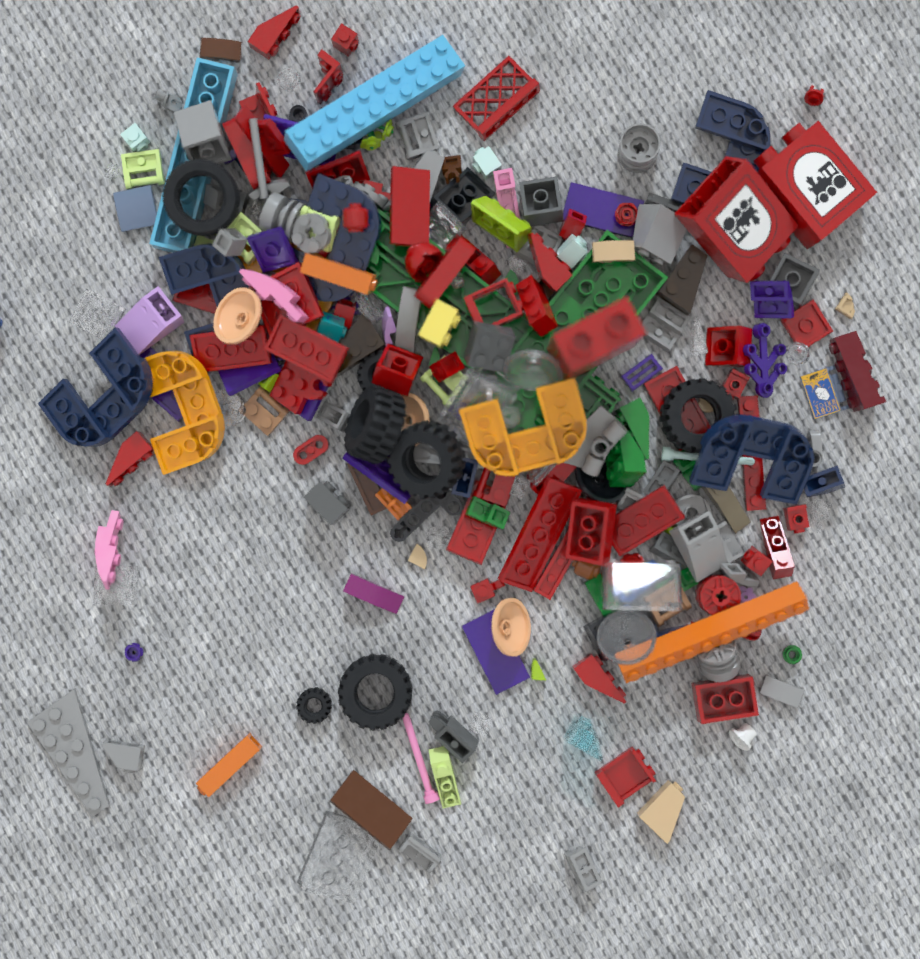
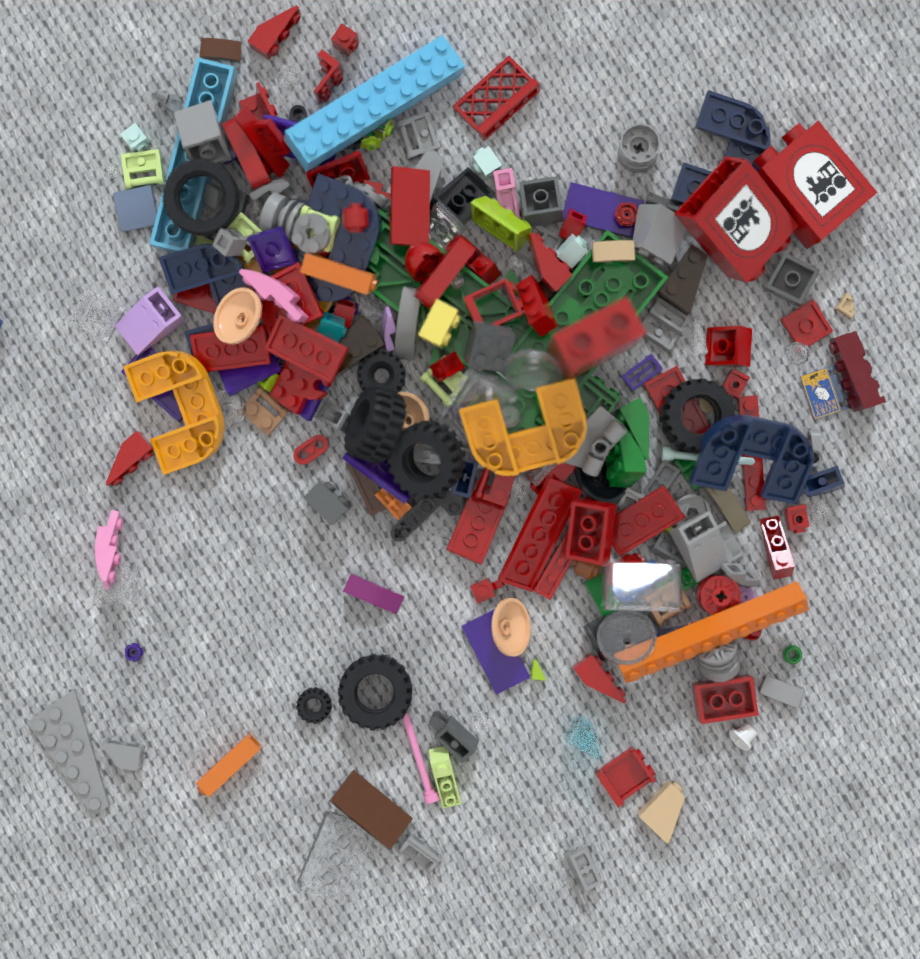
dark blue plate [38,327,153,447] -> none
light grey bar [249,118,268,199] -> none
red slope [371,343,424,397] -> none
tan tile [408,544,427,569] -> none
reddish brown plate [442,155,462,184] -> none
green slope [465,496,510,530] -> none
red brick [741,545,773,576] -> none
dark purple plant [743,323,787,398] -> none
dark purple slope [750,281,794,318] -> none
red plate [804,85,824,106] -> none

